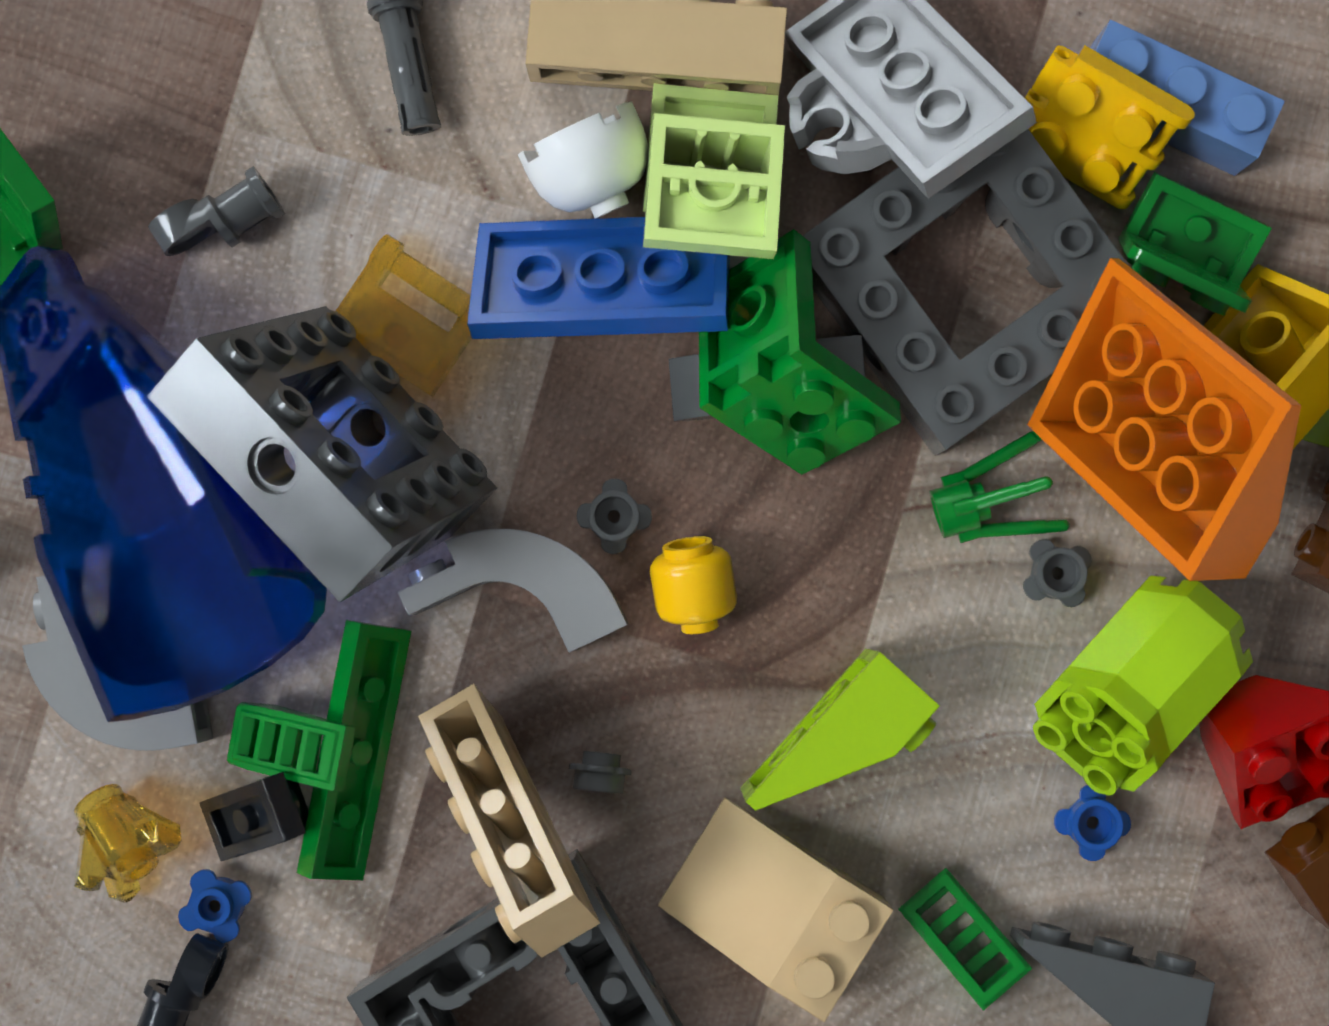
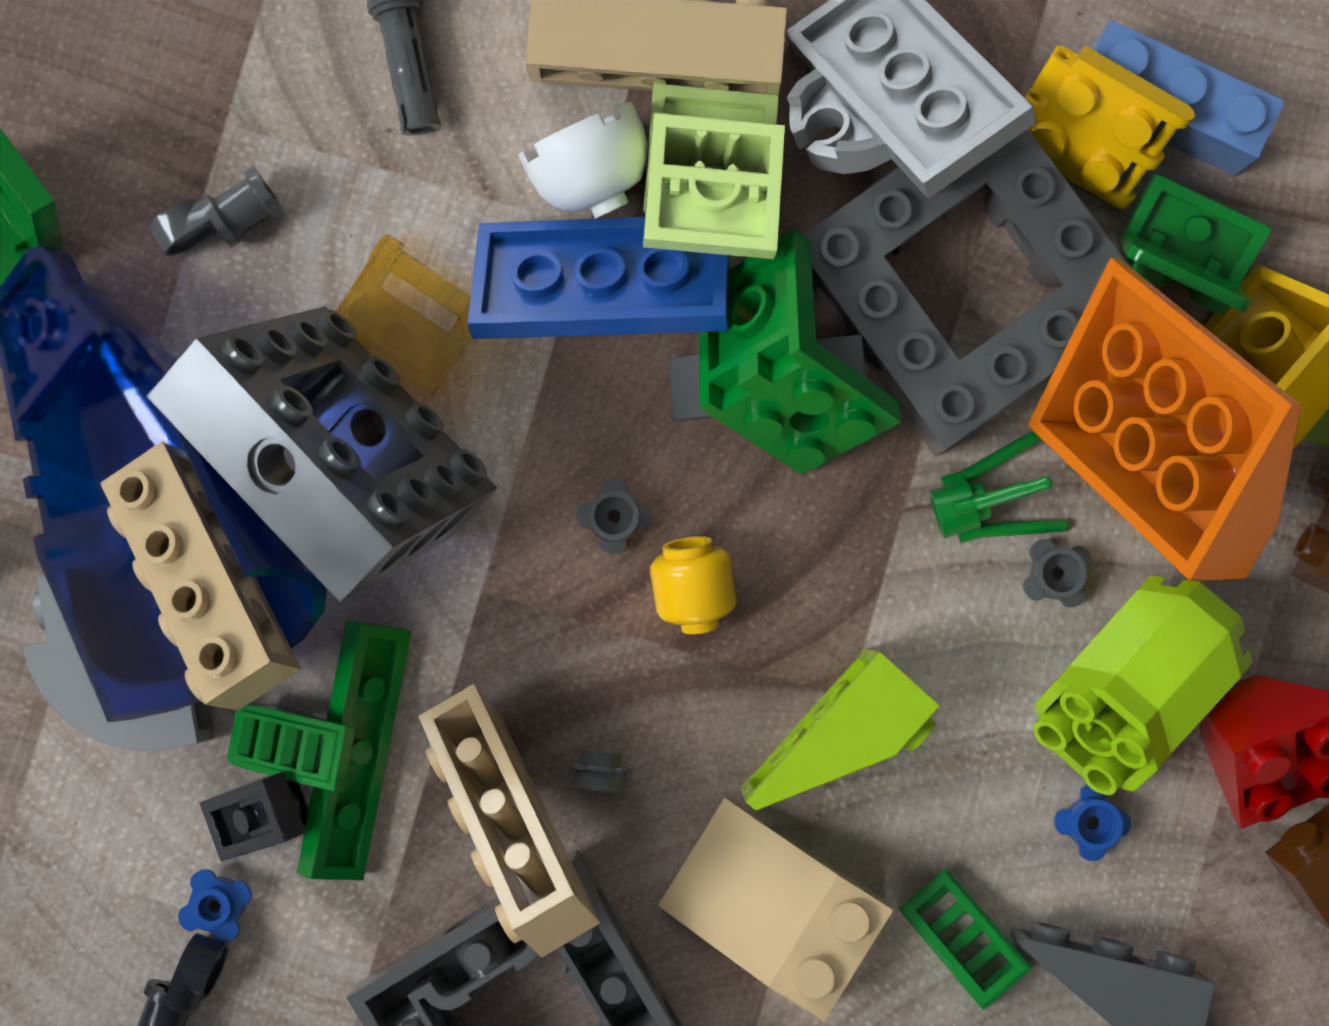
clear yellow rock [74,784,182,903] -> none
light grey arch [397,529,628,653] -> none
none -> tan brick [100,441,302,711]

